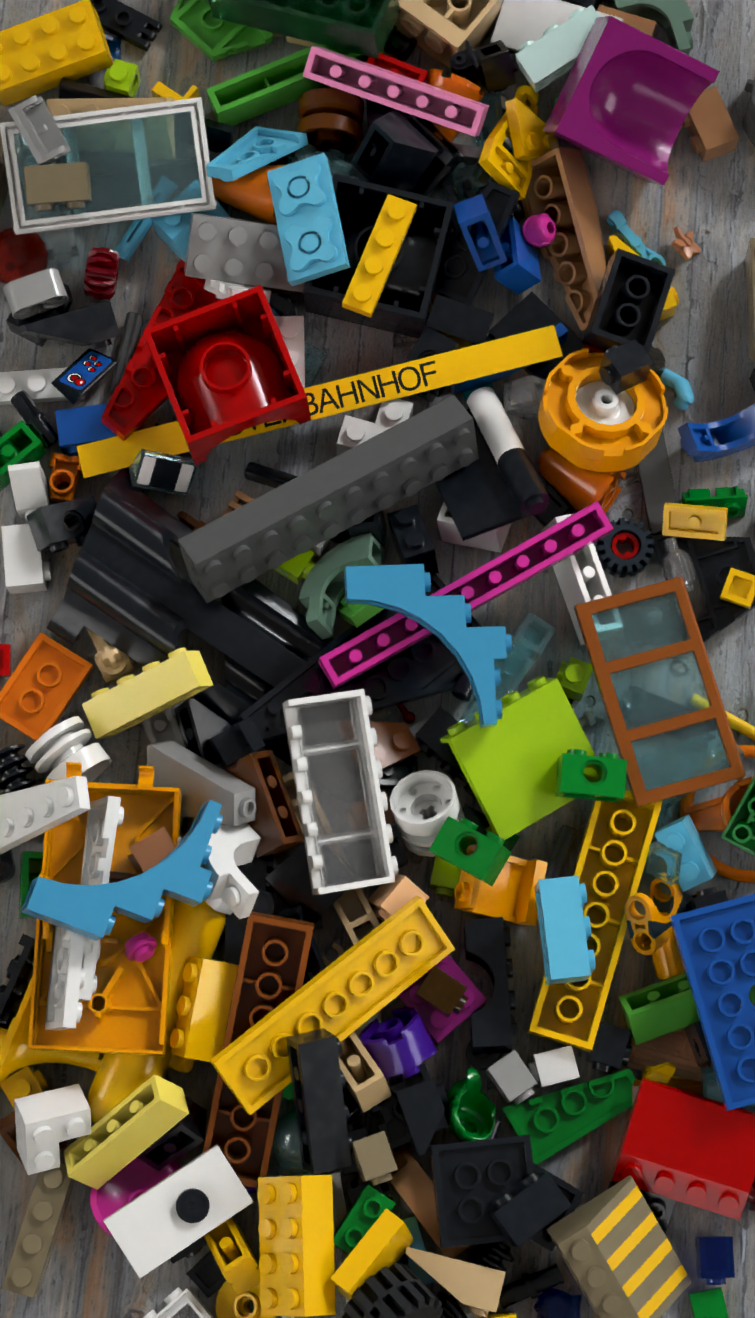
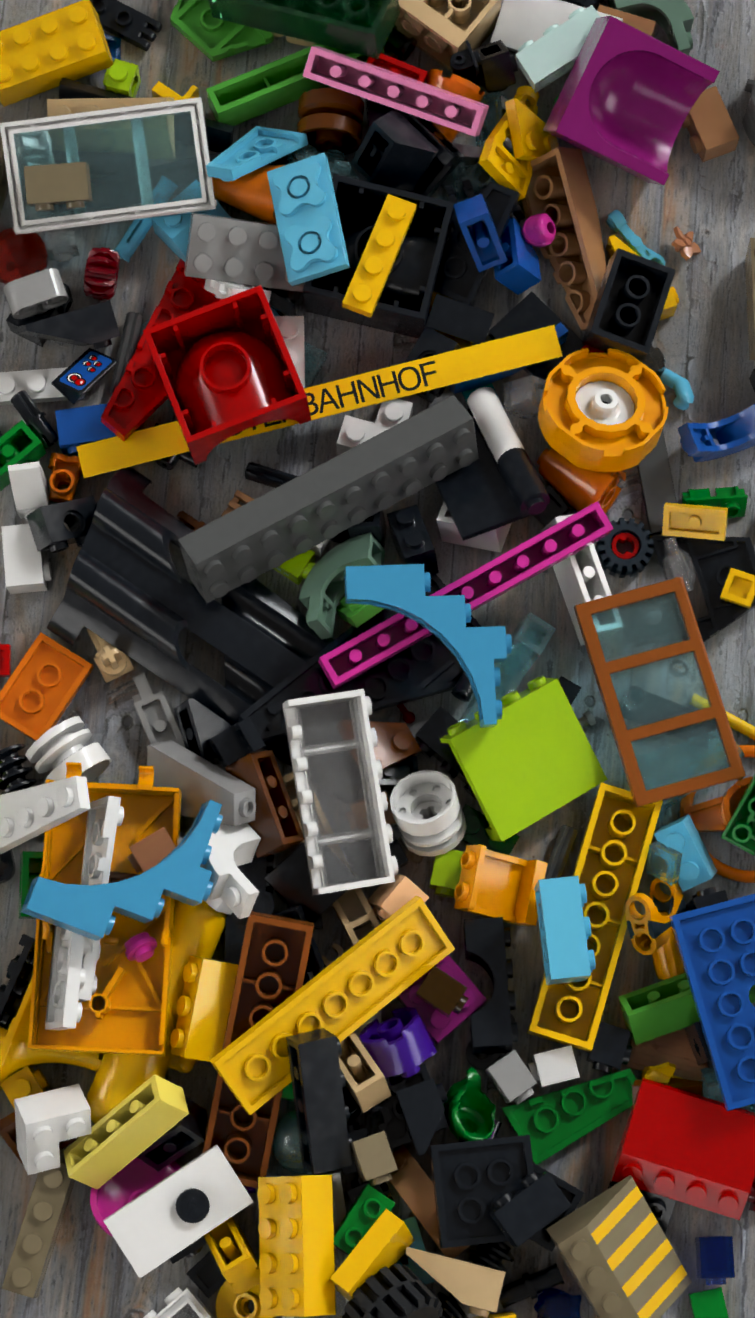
light grey hinge [8,95,72,165] -> none
light yellow brick [82,647,214,739] -> none
slope [129,449,198,496] -> none
green brick [429,816,512,886] -> none
green brick [555,749,627,803] -> none
lime brick [556,657,593,702] -> none
black brick [599,339,653,395] -> none

